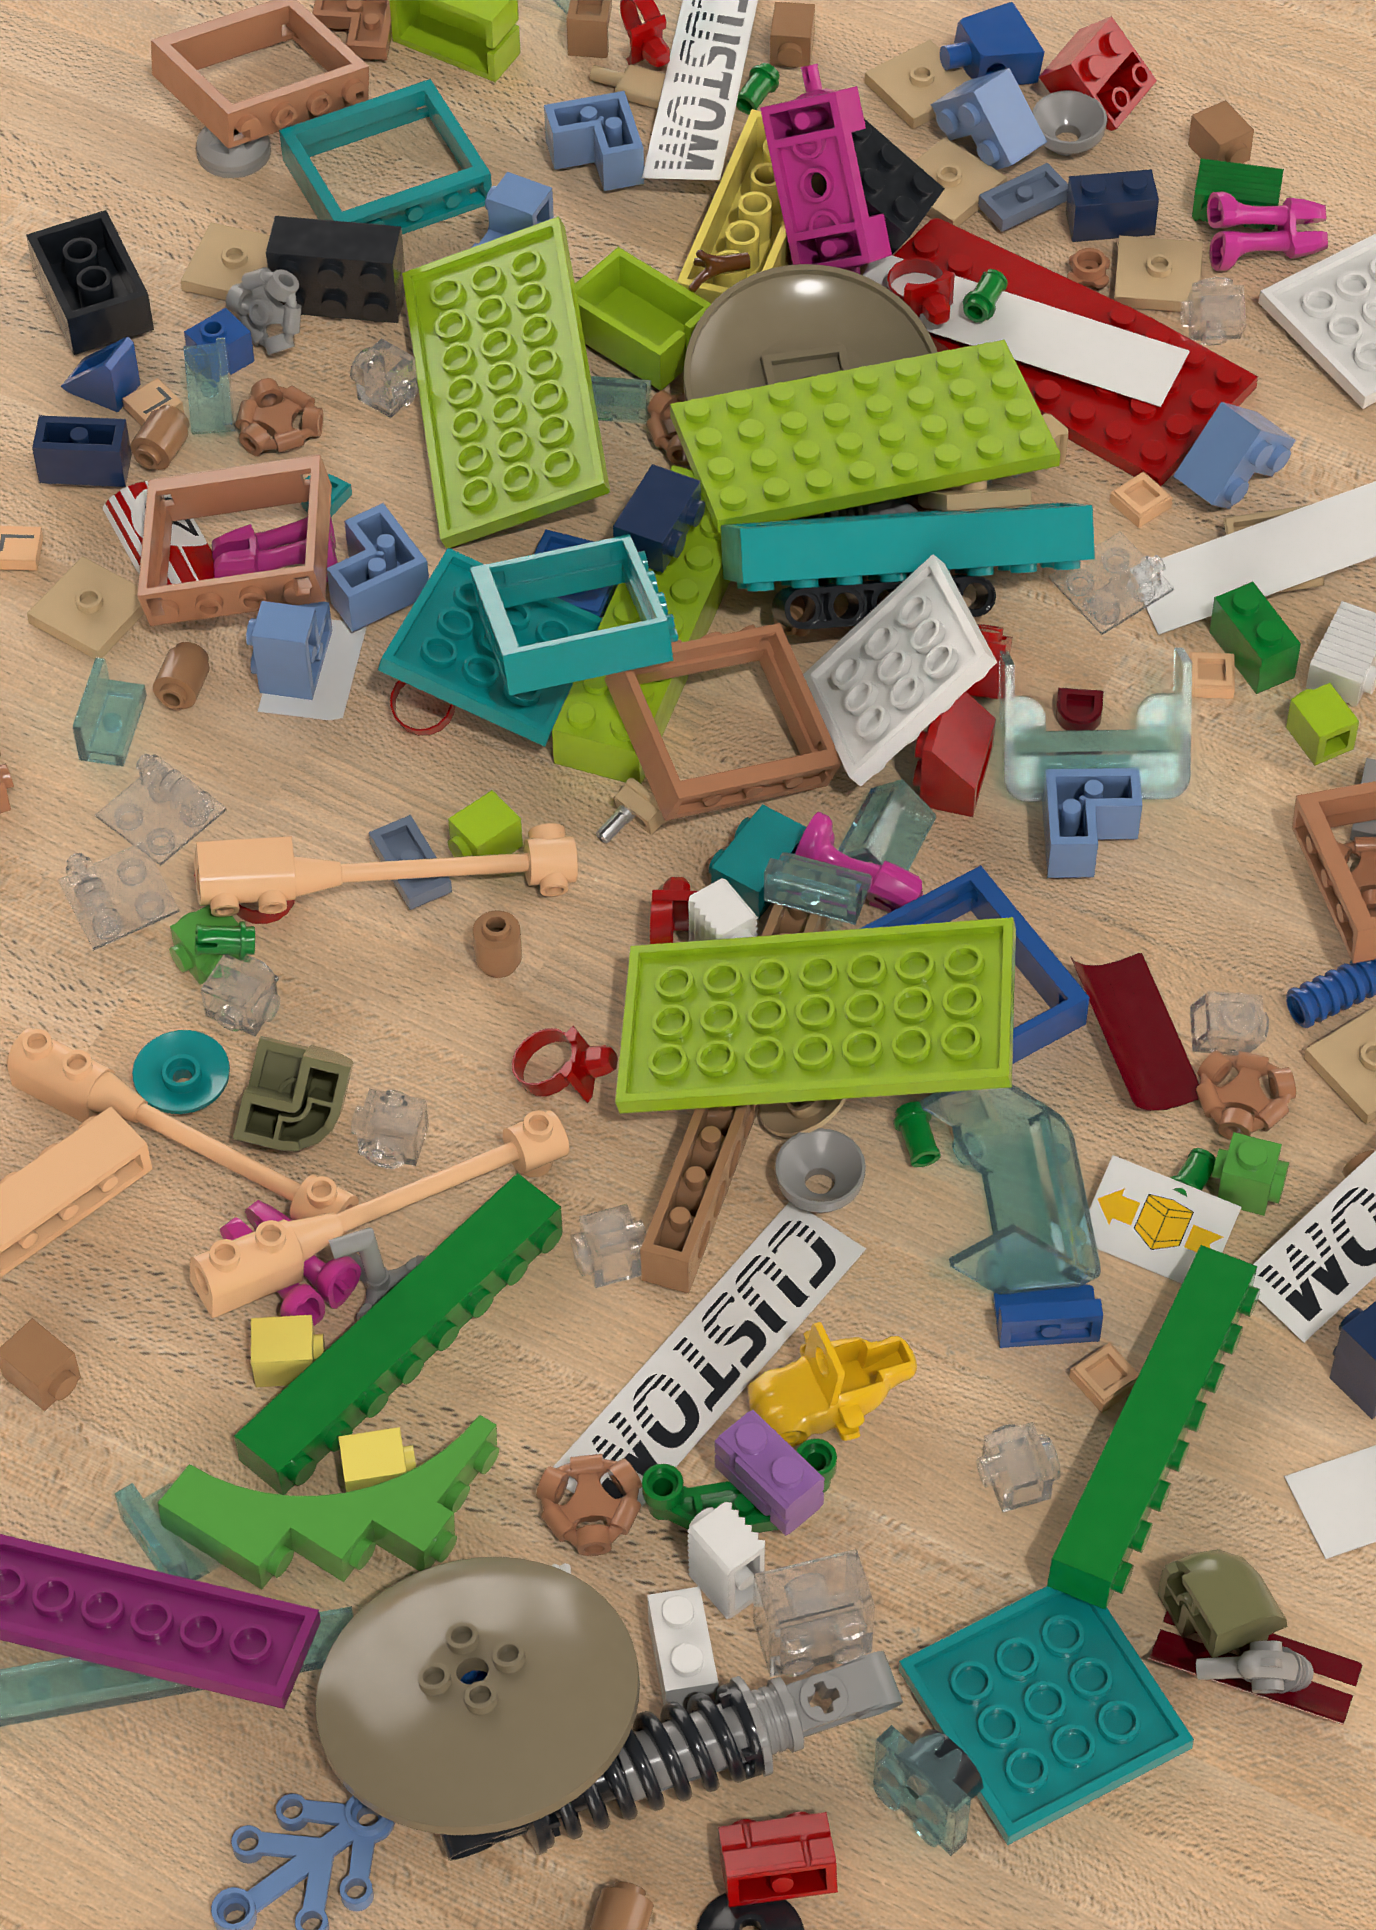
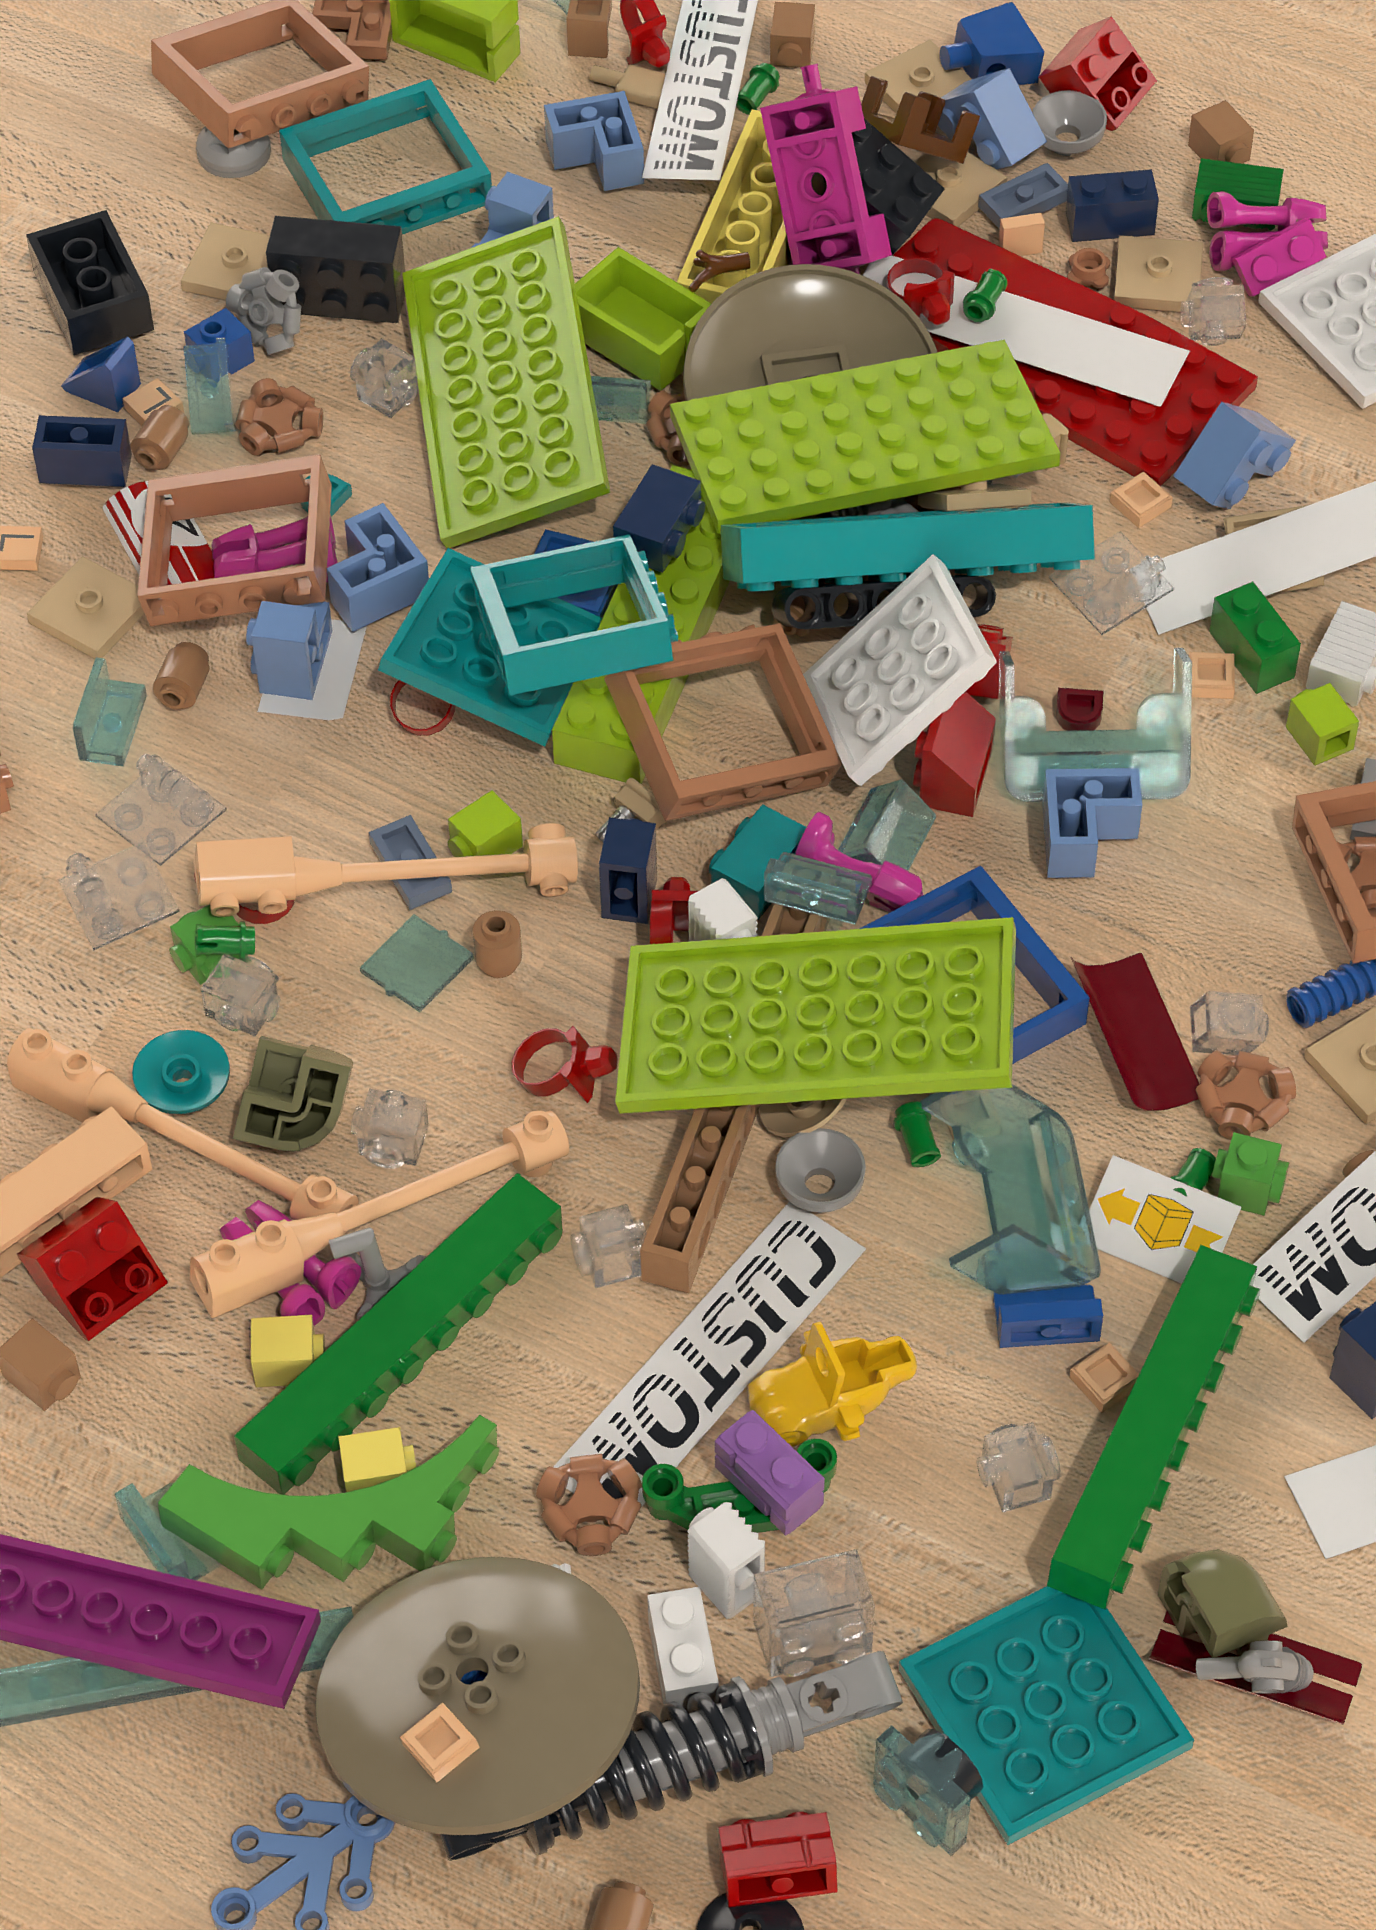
none -> red slope [17,1197,168,1341]
none -> clear light blue piece [360,914,474,1012]
none -> light nougat tile [400,1702,480,1783]
none -> dark blue brick [599,817,657,924]
none -> reddish brown panel [861,76,980,164]
none -> light nougat tile [998,213,1045,256]
none -> dark pink plate [1231,218,1327,297]

